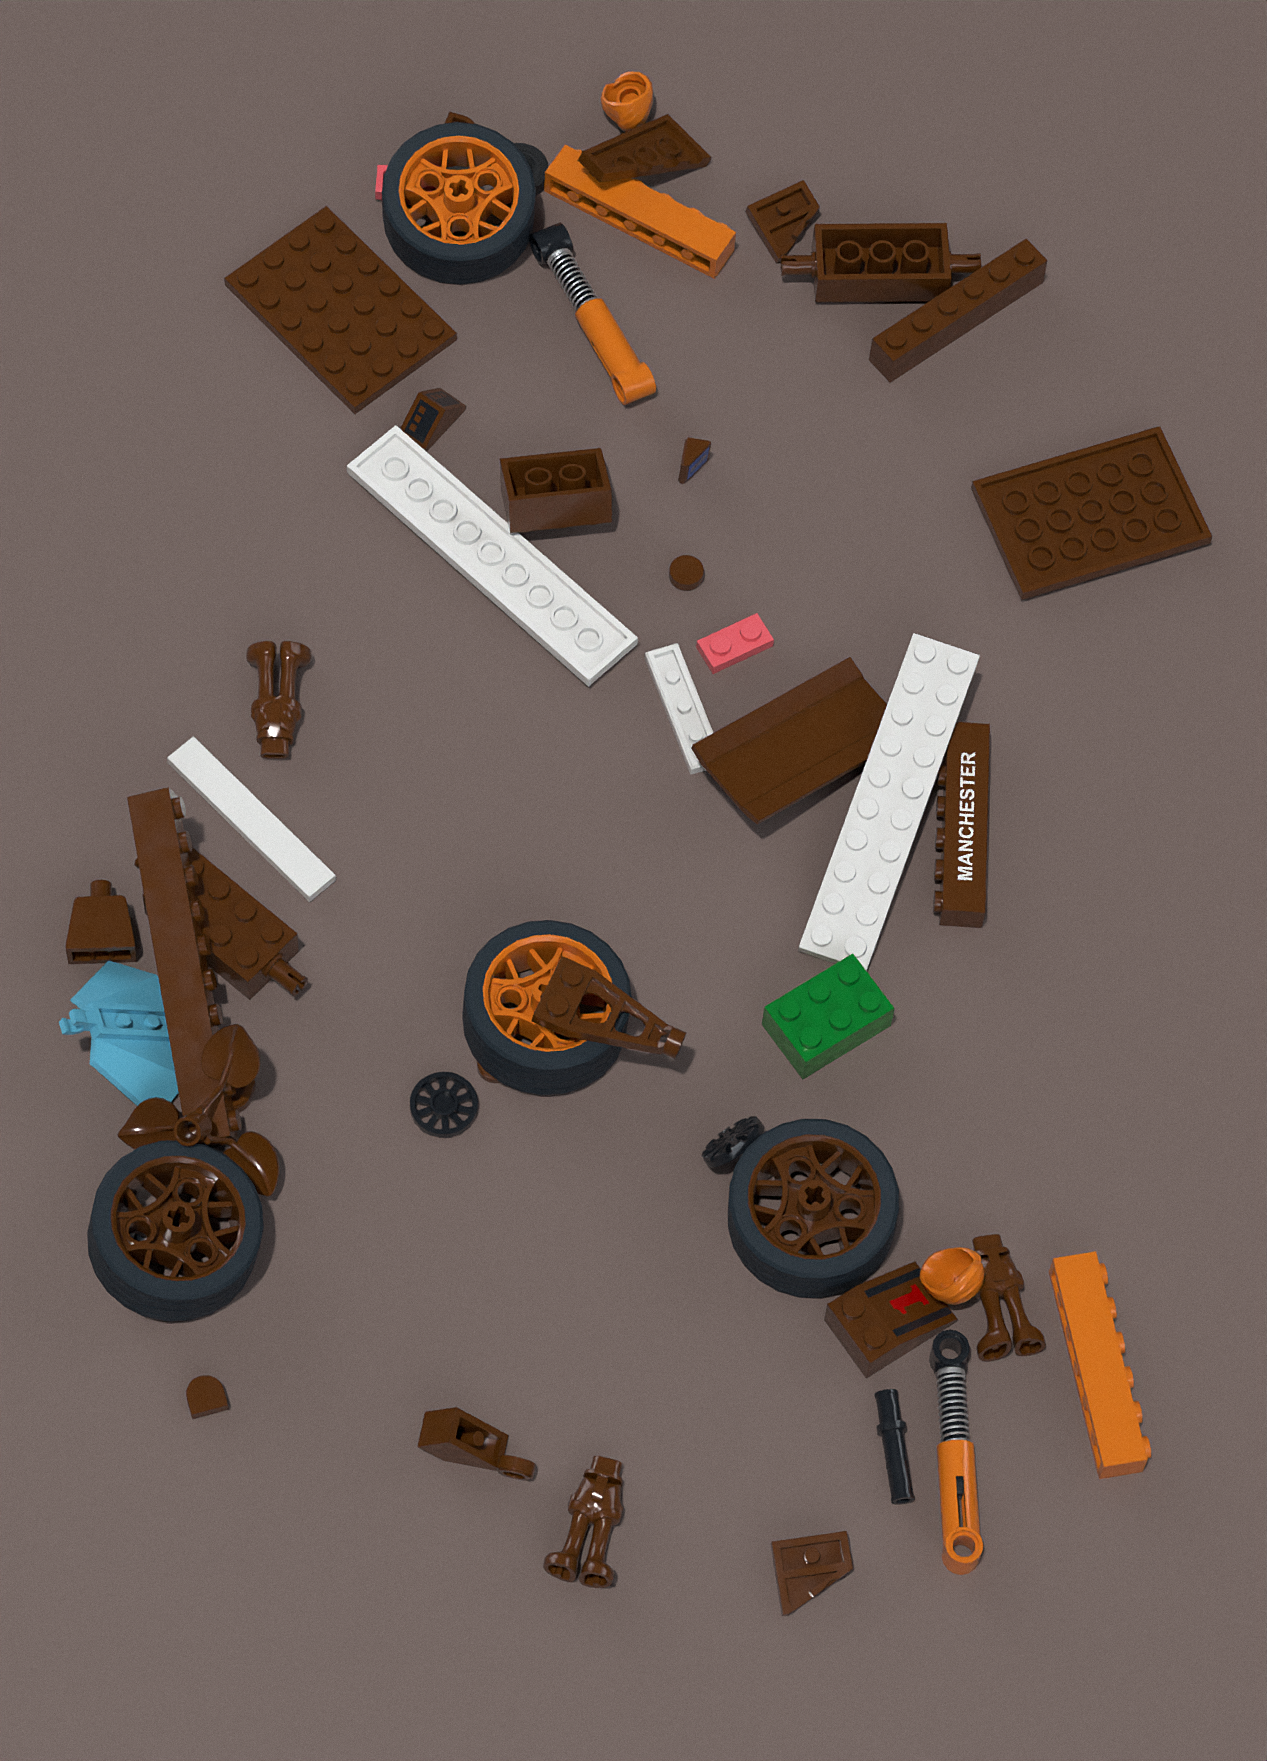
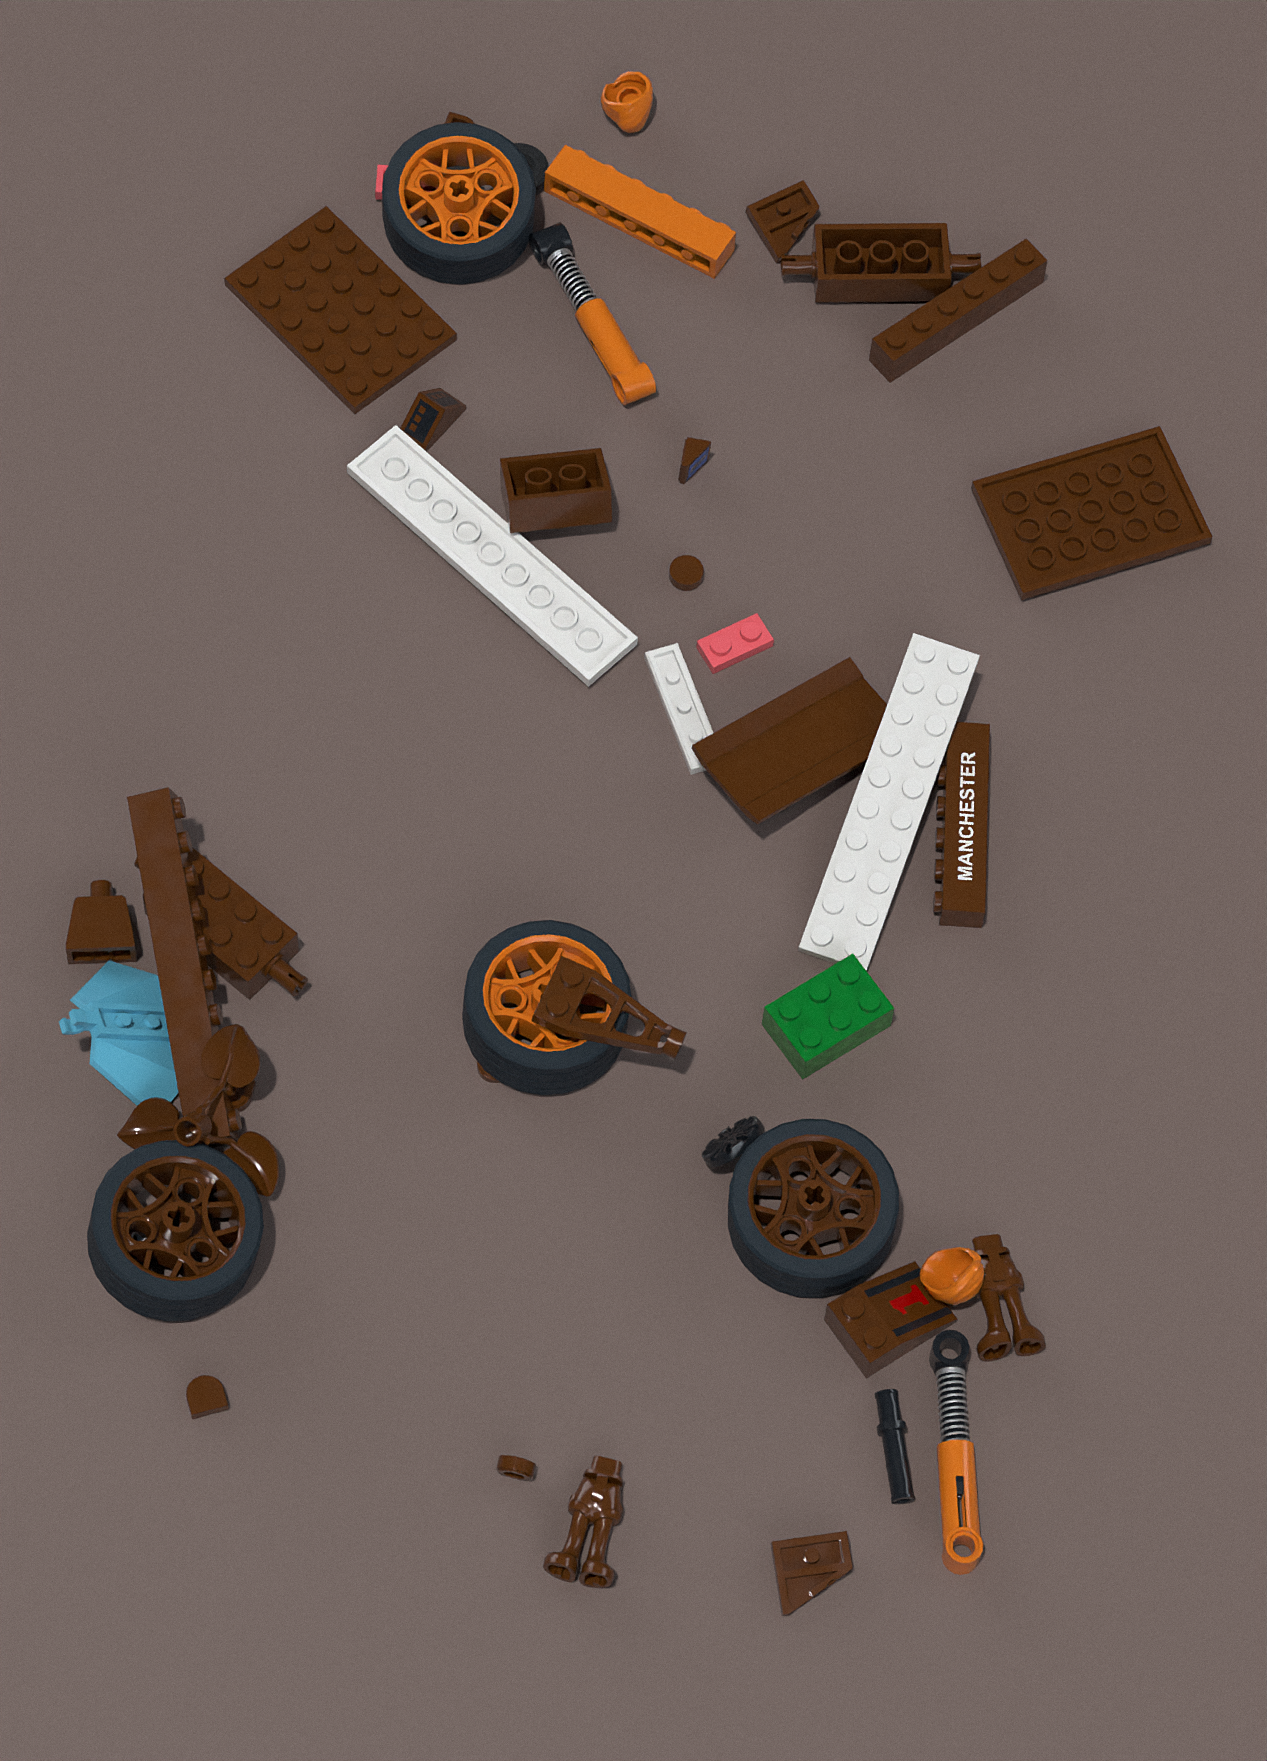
white tile [167,736,336,902] -> none
reddish brown piece [246,641,312,759] -> none
black wheel [410,1072,478,1138] -> none
reddish brown slope [417,1407,508,1471] -> none
reddish brown wing [578,114,712,183] -> none
orange brick [1049,1251,1151,1479] -> none

